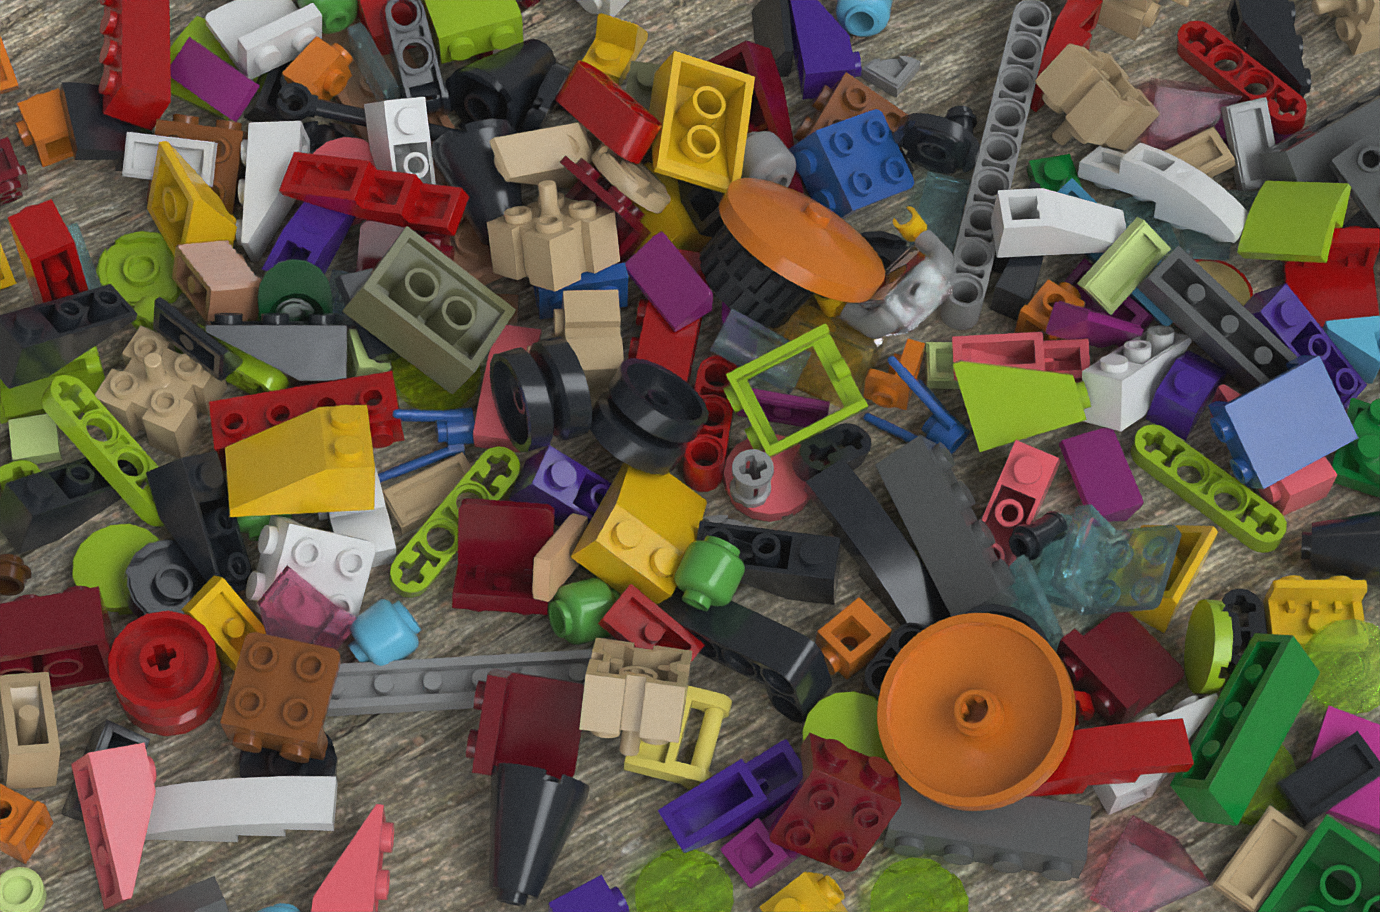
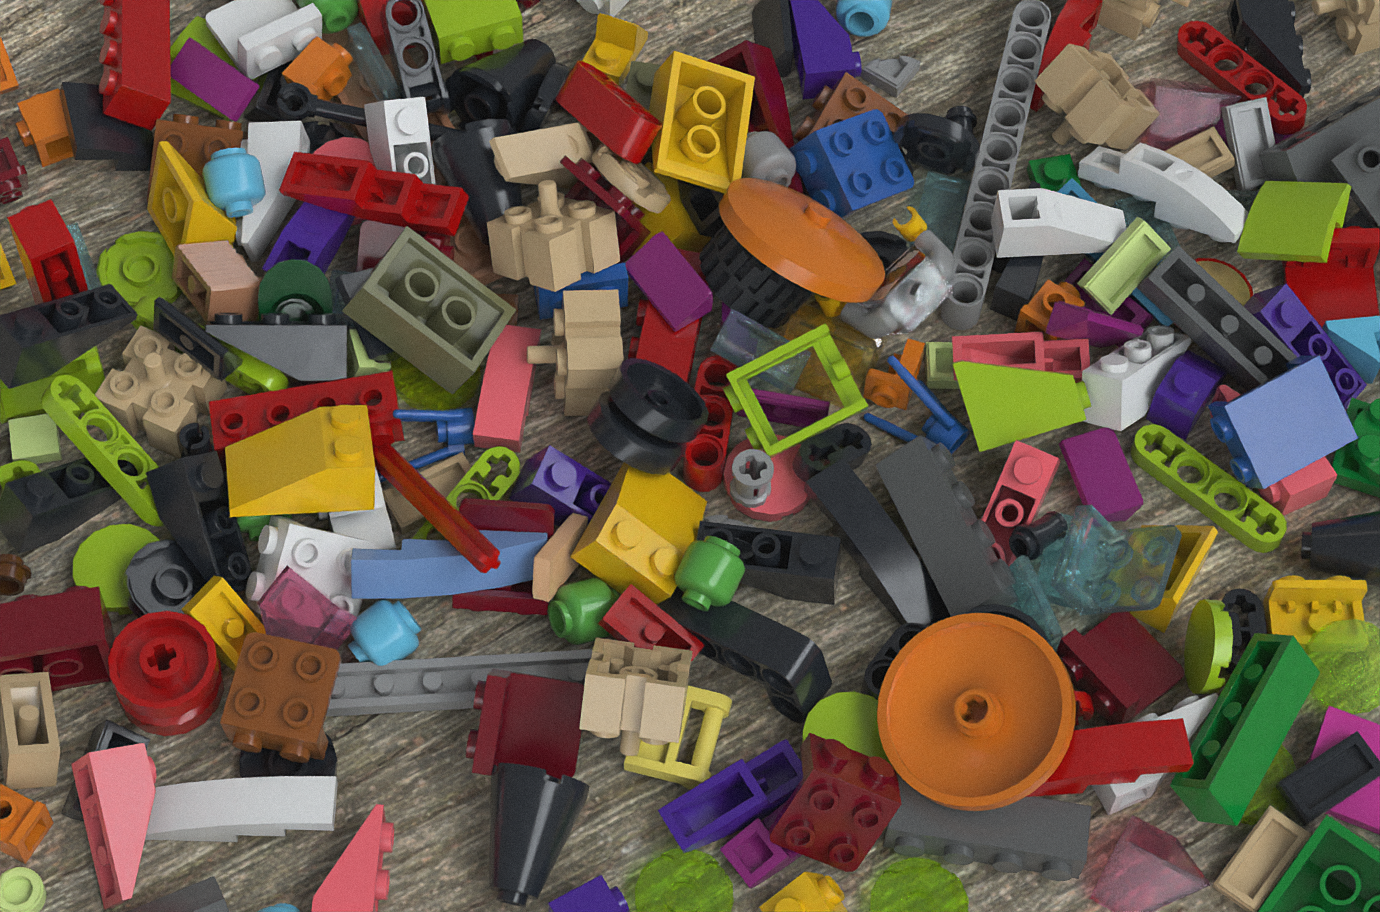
white tile [122,132,218,187] -> none
black wheel [490,336,592,452] -> none
orange brick [815,597,892,680] -> none
clear light blue tile [1179,229,1231,260] -> none
none -> black pin [179,423,215,458]
none -> medium azure head [202,148,266,217]
none -> medium blue slope [351,530,547,599]
none -> red axle [373,443,501,573]

